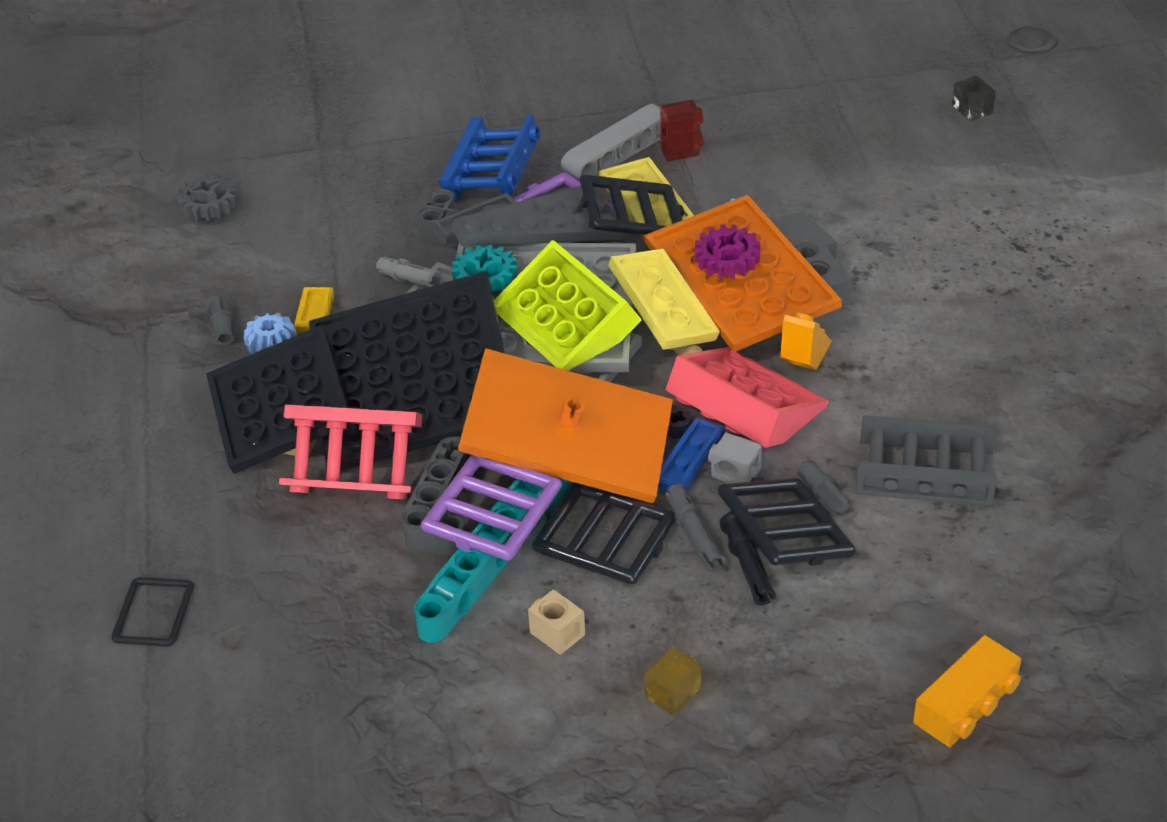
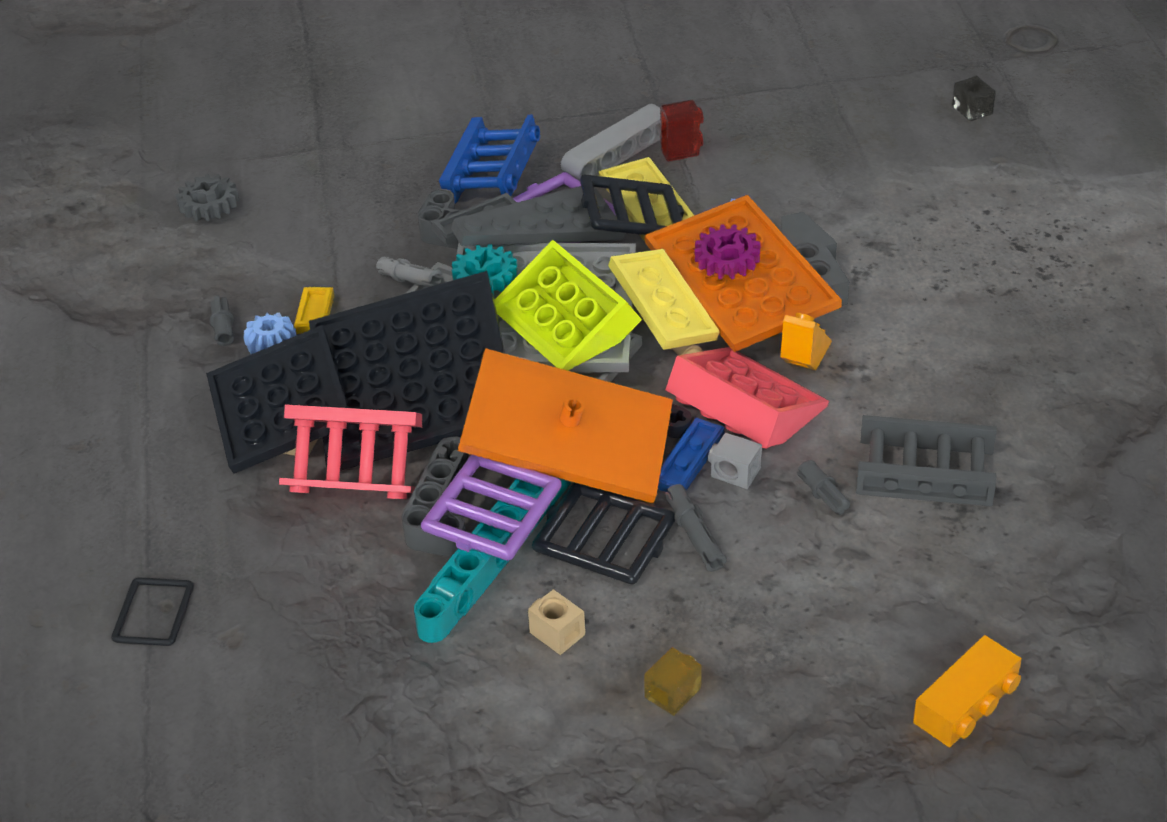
black bar [718,477,856,566] -> none
black pin [719,511,776,605] -> none

